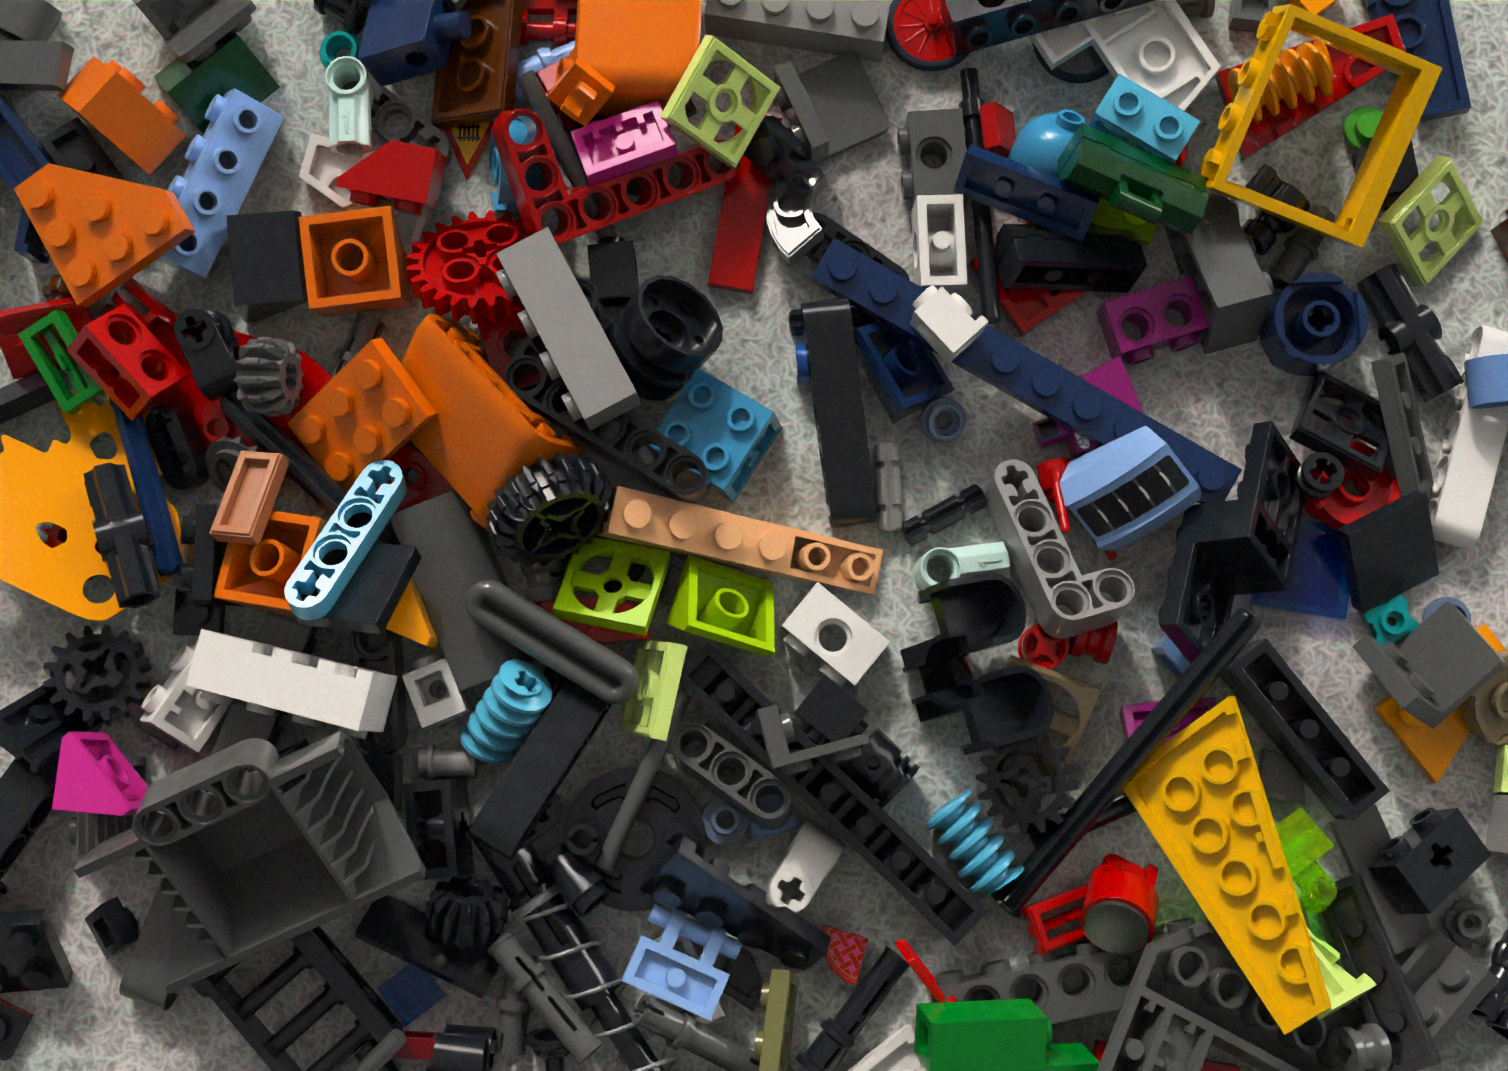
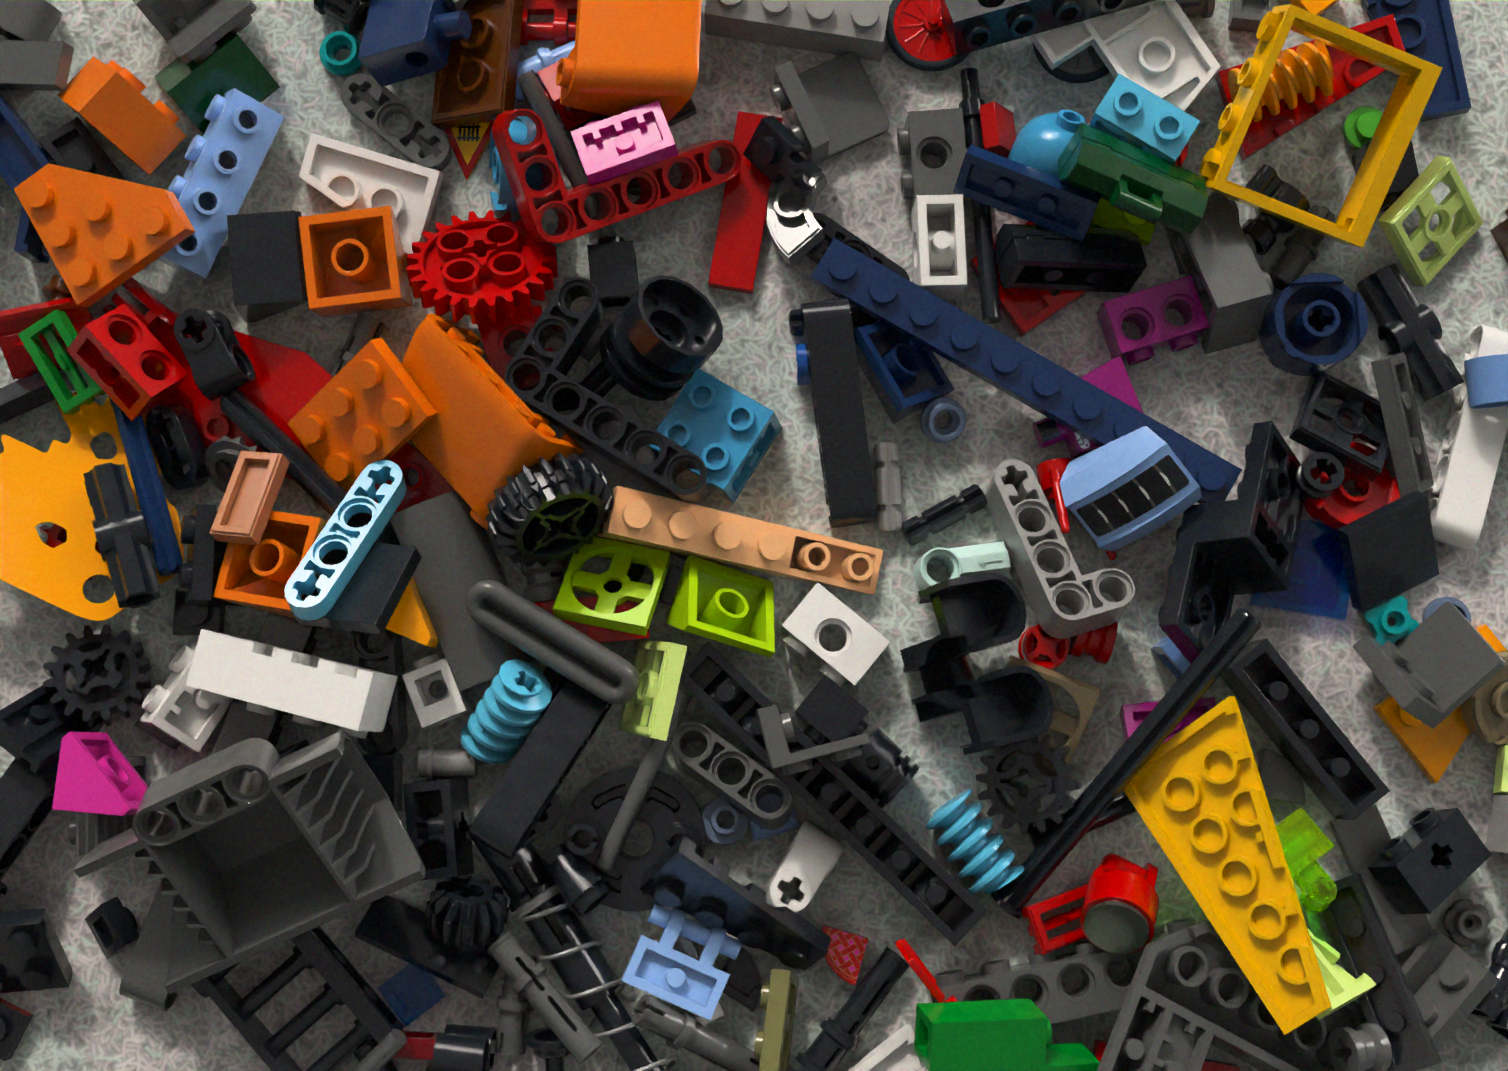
dark grey gear [233,337,305,417] -> none
light aqua piece [325,56,375,157] -> none
red slope [336,140,447,215] -> none
light grey brick [496,227,641,431] -> none
orange tile [547,56,615,127] -> none
yellowish green piece [660,35,781,168] -> none
white brick [910,285,989,364] -> none

